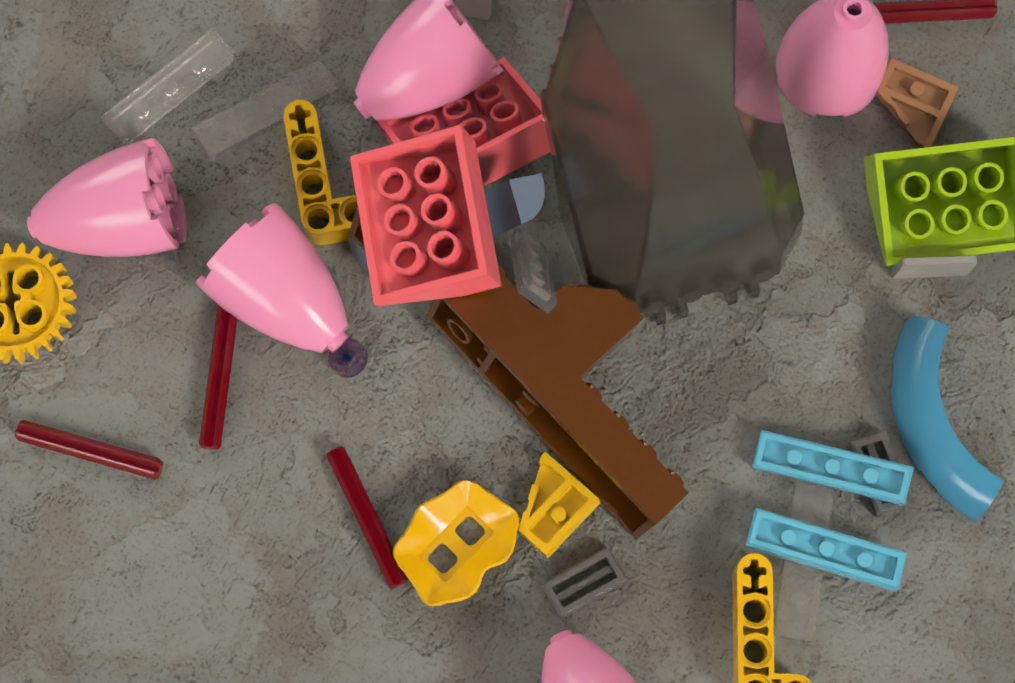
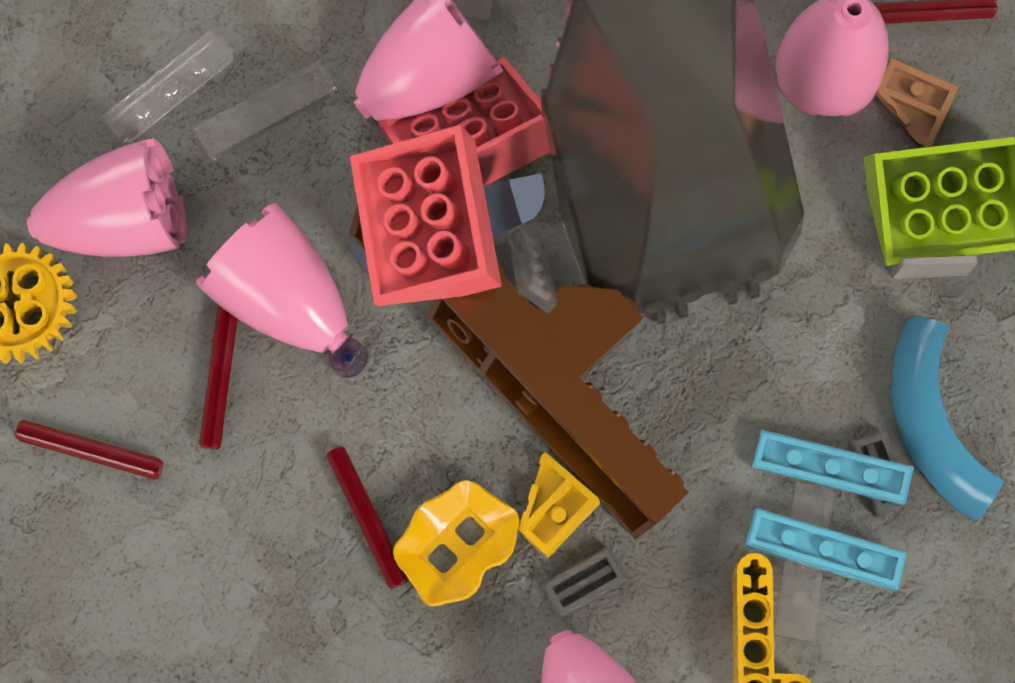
yellow beam [283,100,358,245] -> none

